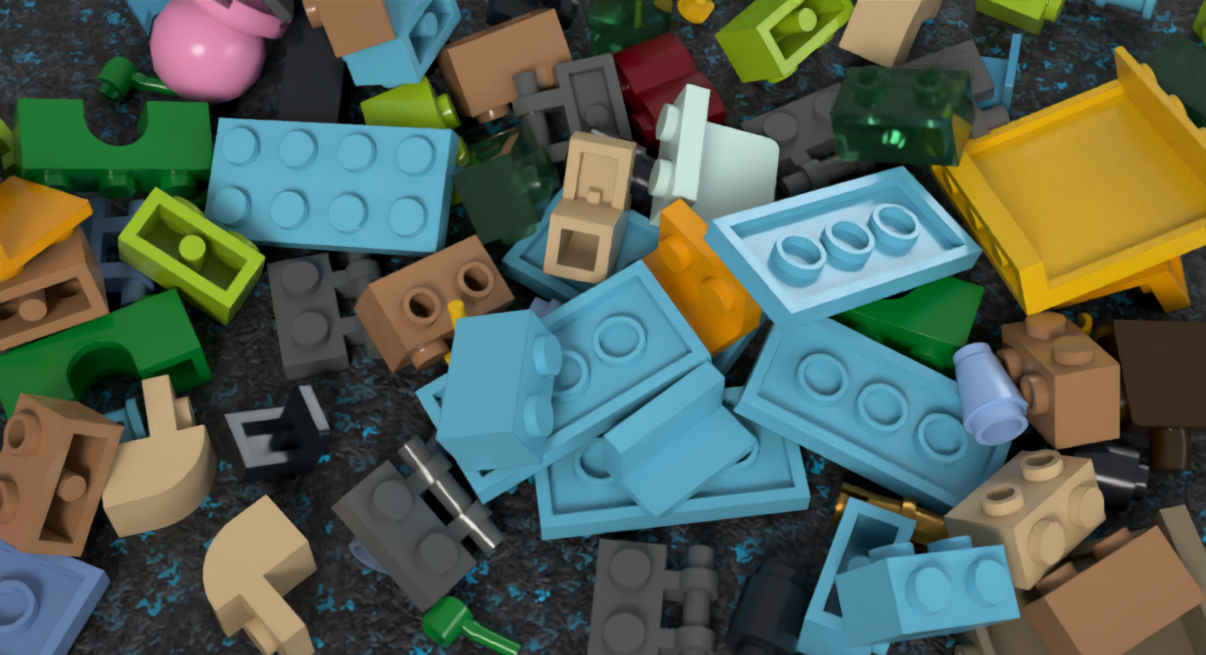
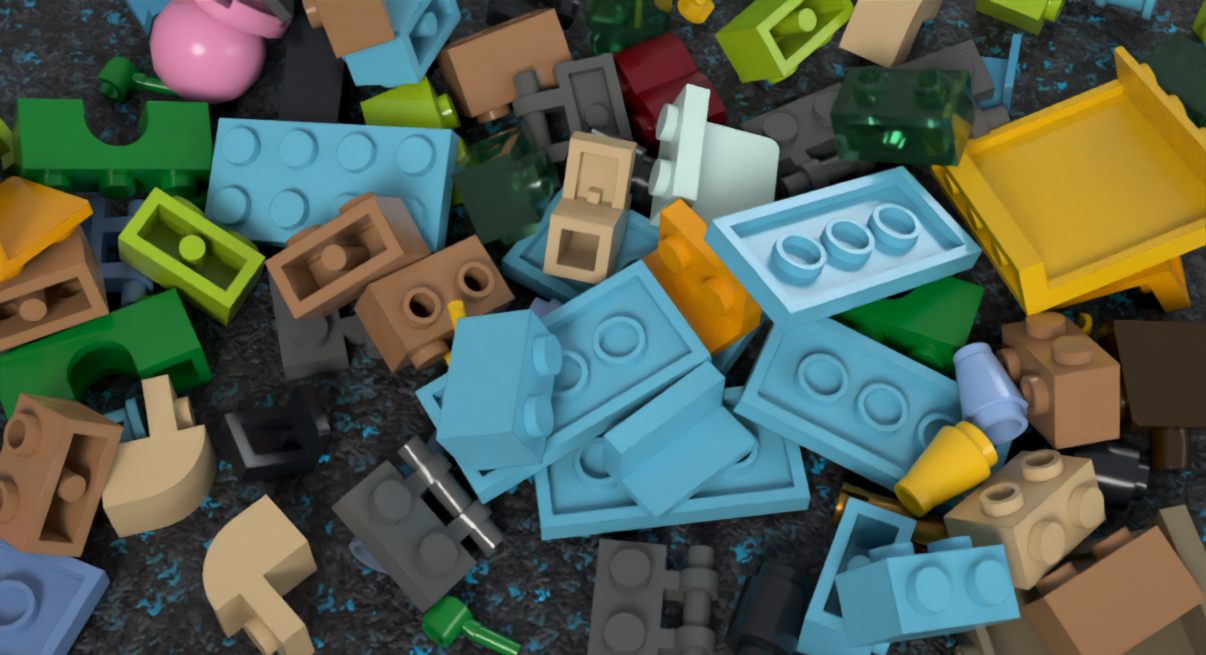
none -> medium nougat brick [264,192,431,320]
none -> yellow cone [894,421,998,517]

